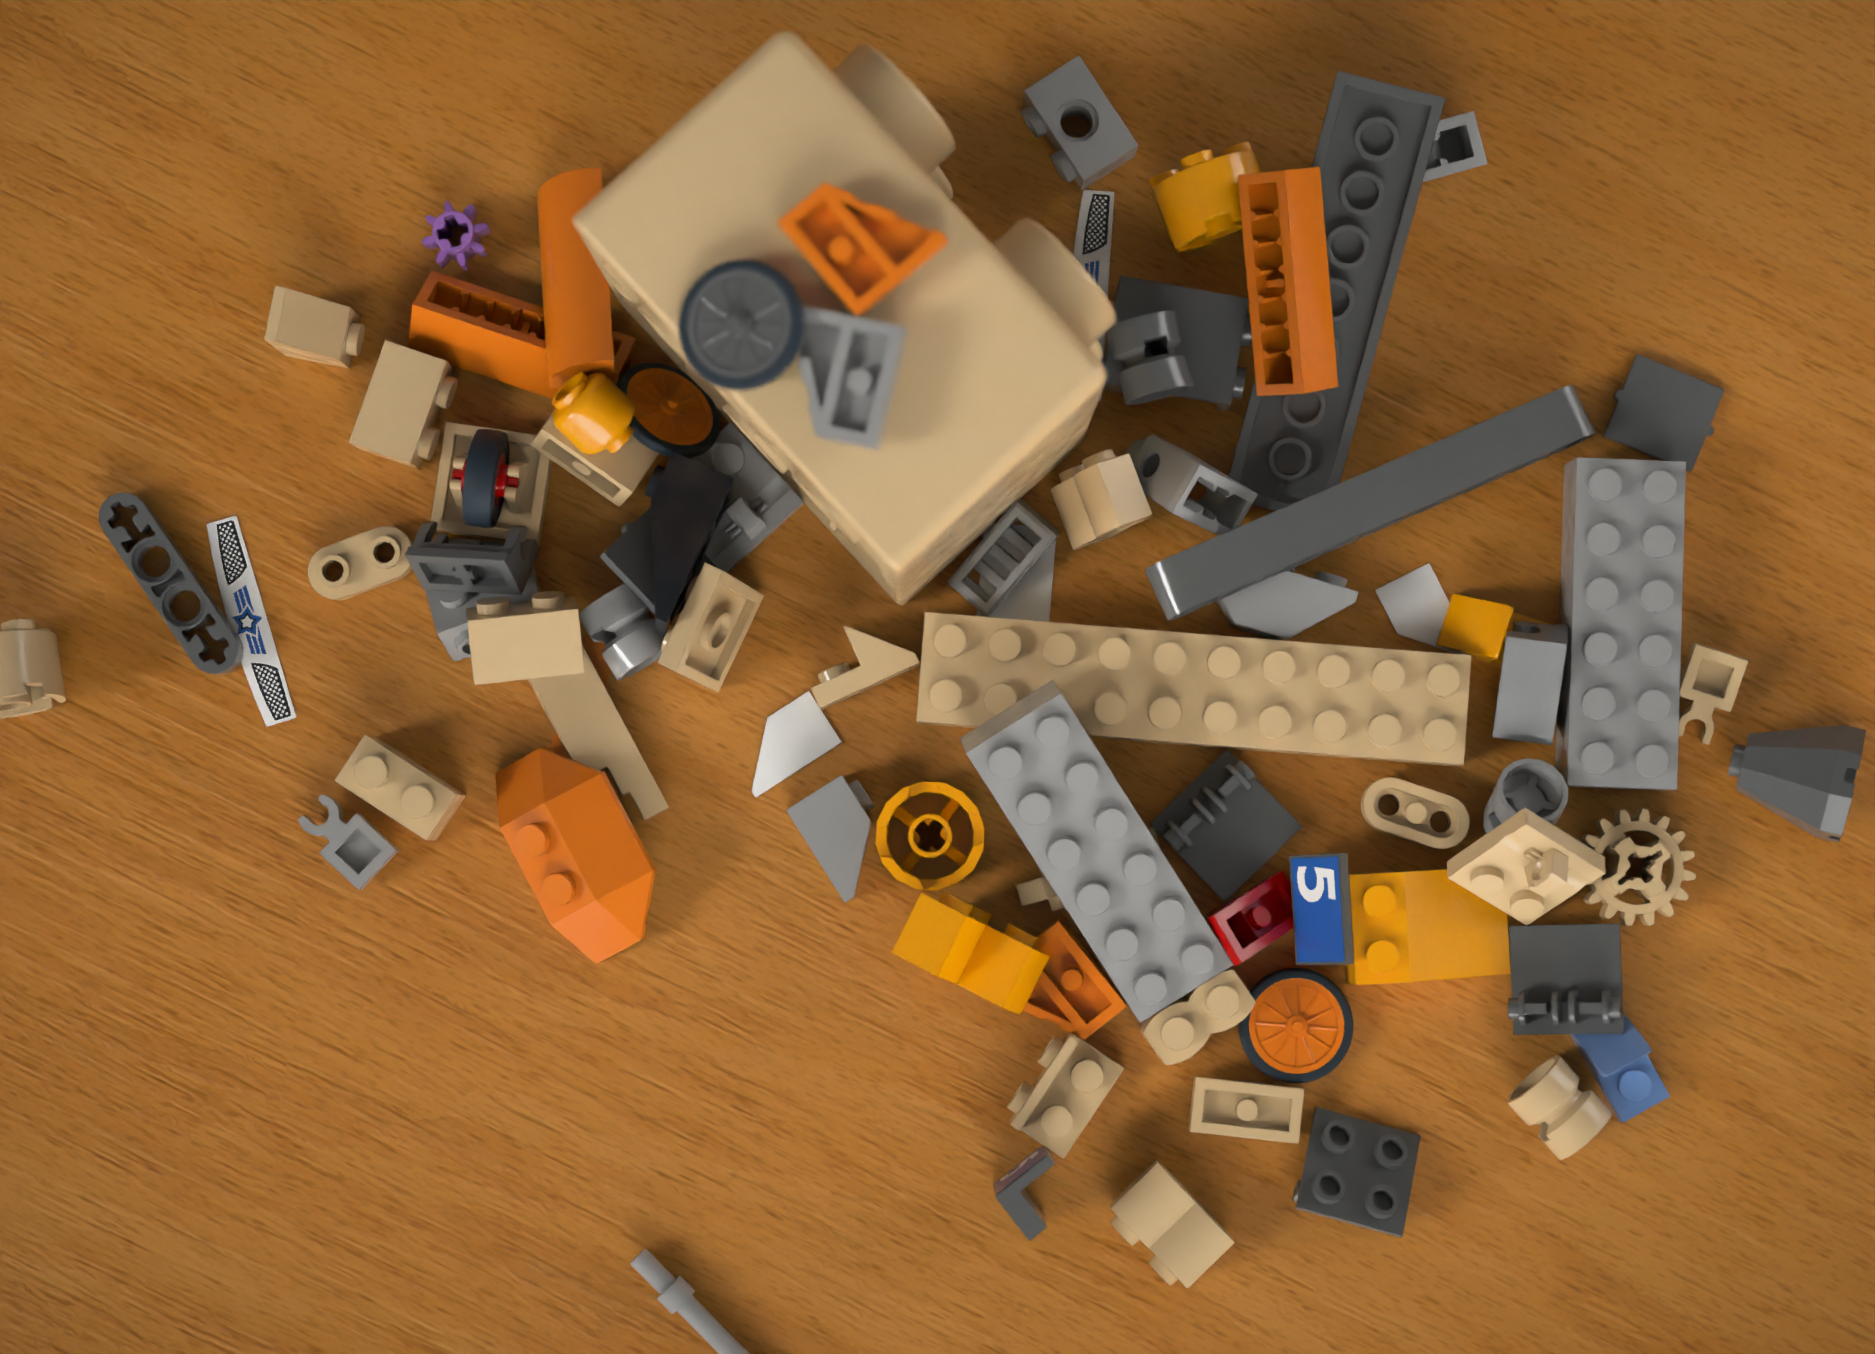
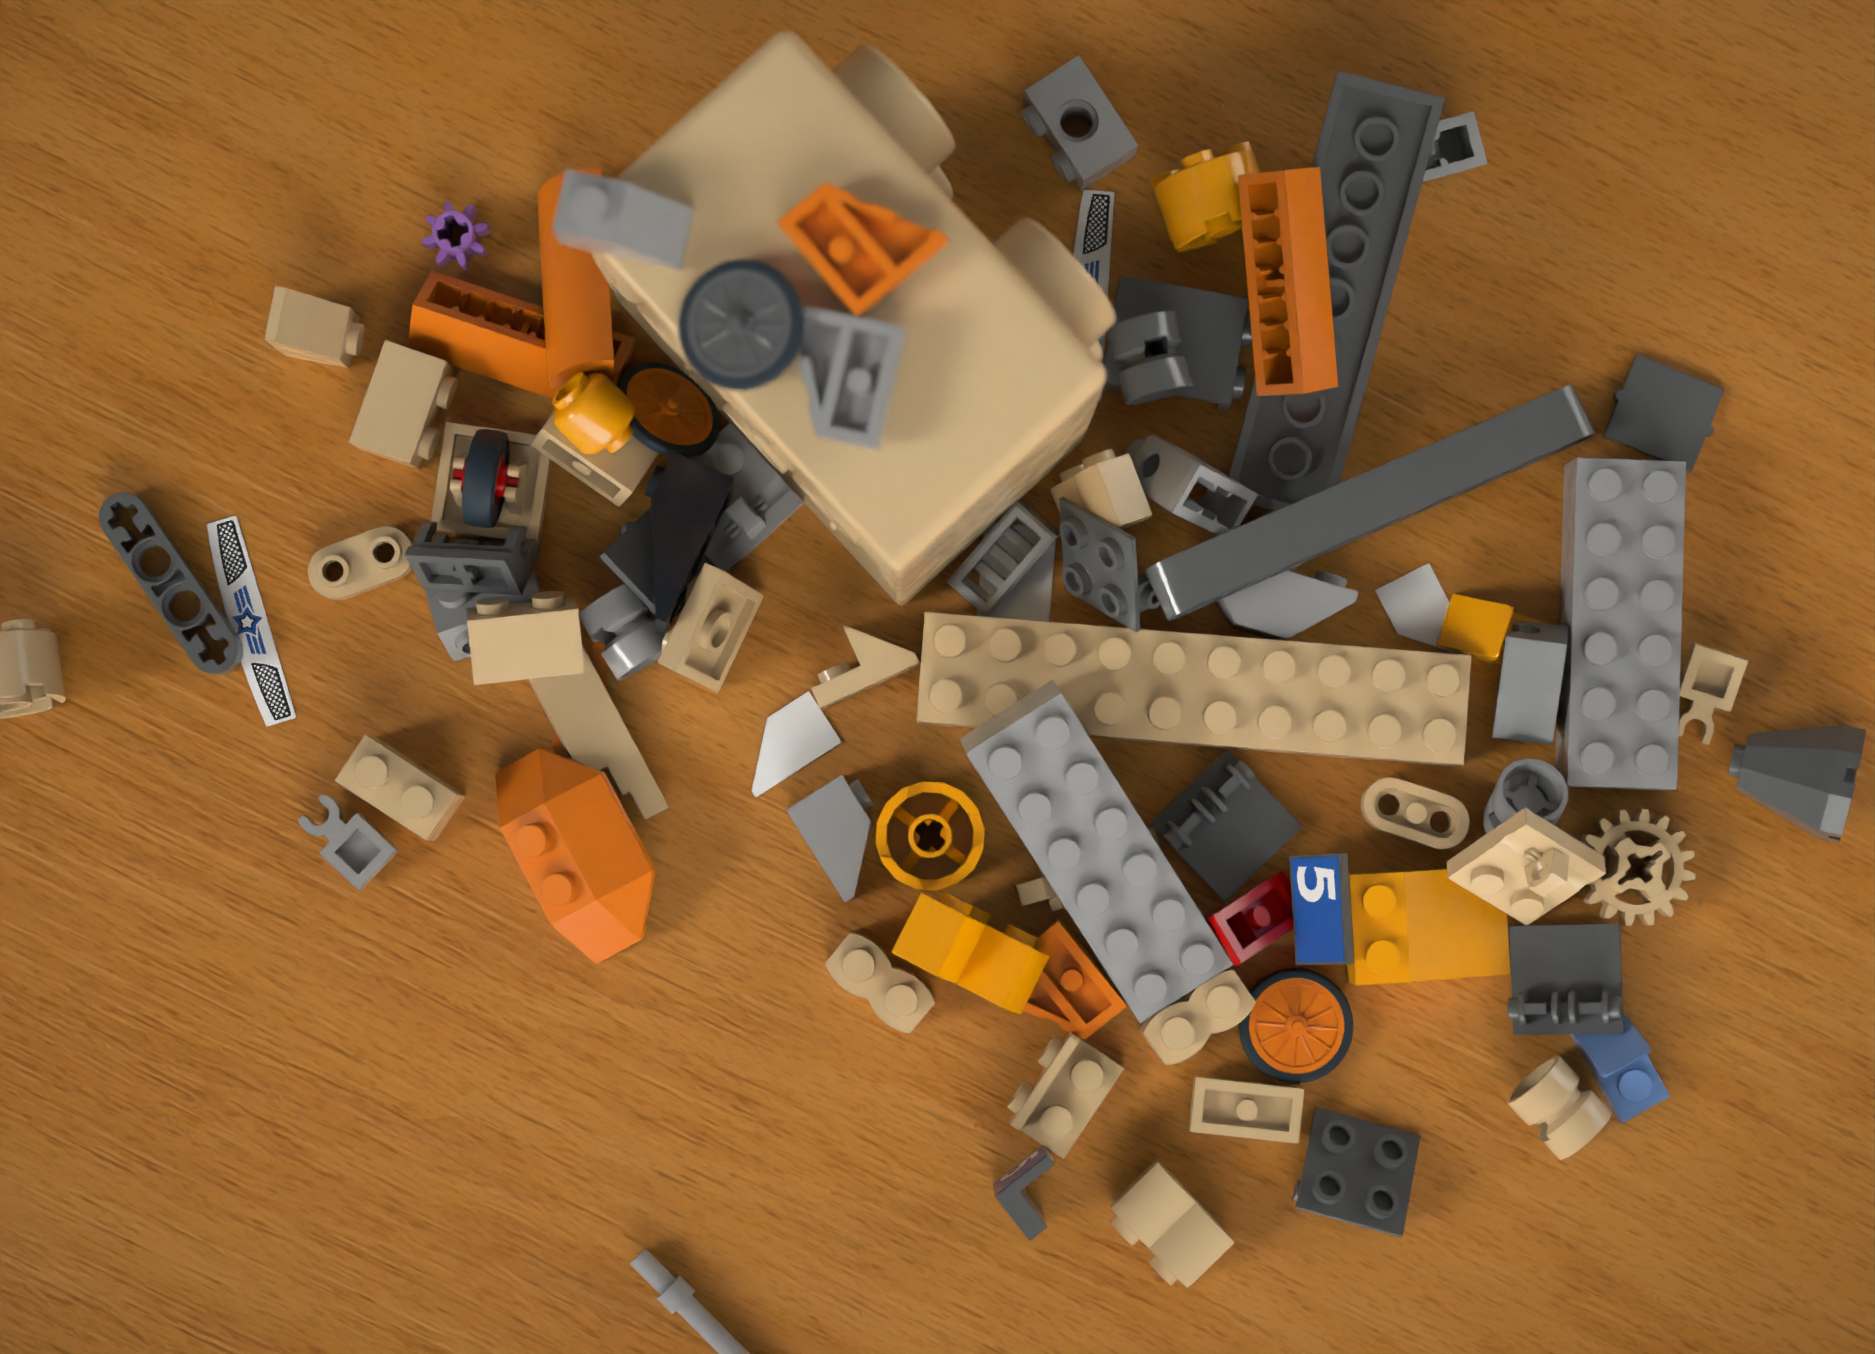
none -> light grey slope [552,169,695,271]
none -> tan brick [825,931,935,1033]
none -> dark grey hinge [1059,496,1160,632]

